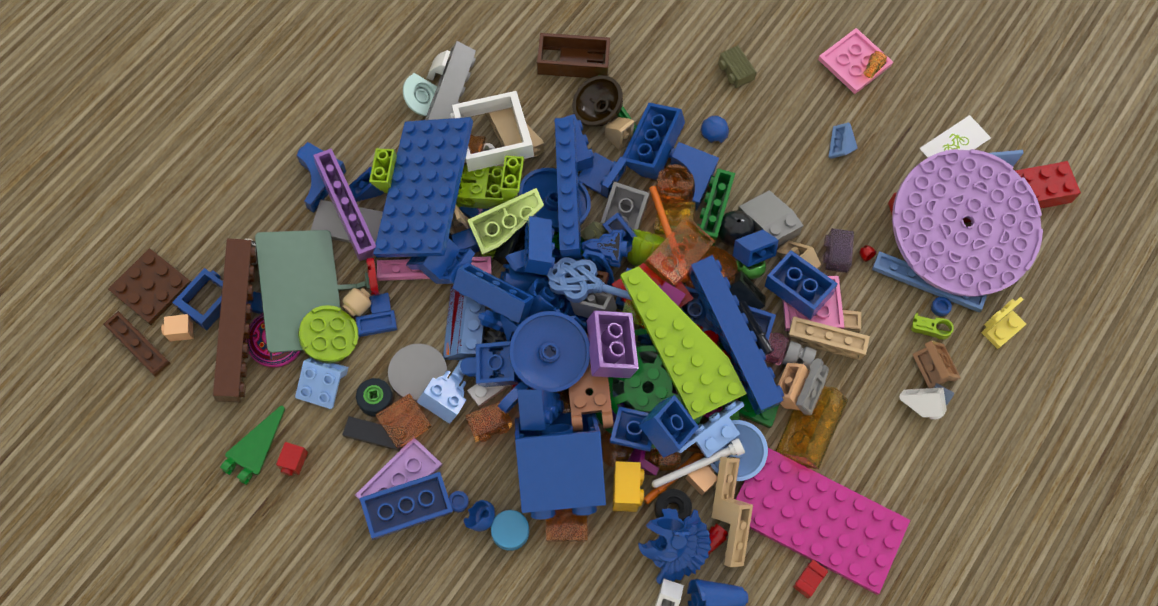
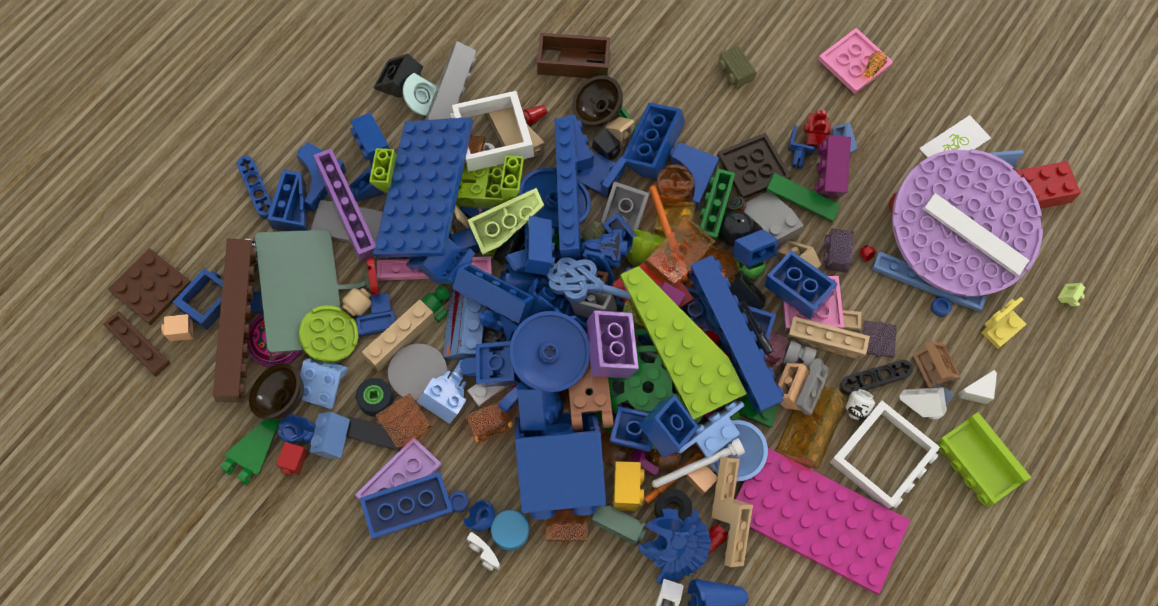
white slope [427,50,450,81] -> none
blue hair [701,116,729,143] -> none
red piece [793,560,828,598] -> none
lime piece [911,313,954,340] -> none
none -> blue beam [237,156,272,219]
none -> dark brown hat [249,364,304,420]
none -> blue wedge [267,169,308,231]
none -> blue hair [278,414,316,444]
none -> medium blue brick [310,412,350,459]
none -> blue wedge [350,112,390,167]
none -> tan brick [362,300,435,372]
none -> black slope [373,54,423,98]
none -> green piece [421,285,451,322]
none -> white slope [467,532,501,571]
none -> red cone [523,105,548,126]
none -> sand green window [591,505,647,545]
none -> black brick [592,129,621,160]
none -> dark brown plate [717,133,791,199]
none -> tile [727,196,746,212]
none -> green tile [766,173,840,222]
none -> blue bracket [788,125,815,169]
none -> red hinge [804,110,831,146]
none -> magenta brick [815,135,851,198]
none -> white window [829,401,940,509]
none -> black beam [839,360,913,395]
none -> white head [845,389,875,420]
none -> piece [863,321,896,358]
none -> white tile [923,193,1029,277]
none -> lime panel [936,412,1031,508]
none -> white slope [958,370,997,404]
none -> yellowish green tile [1058,283,1085,306]

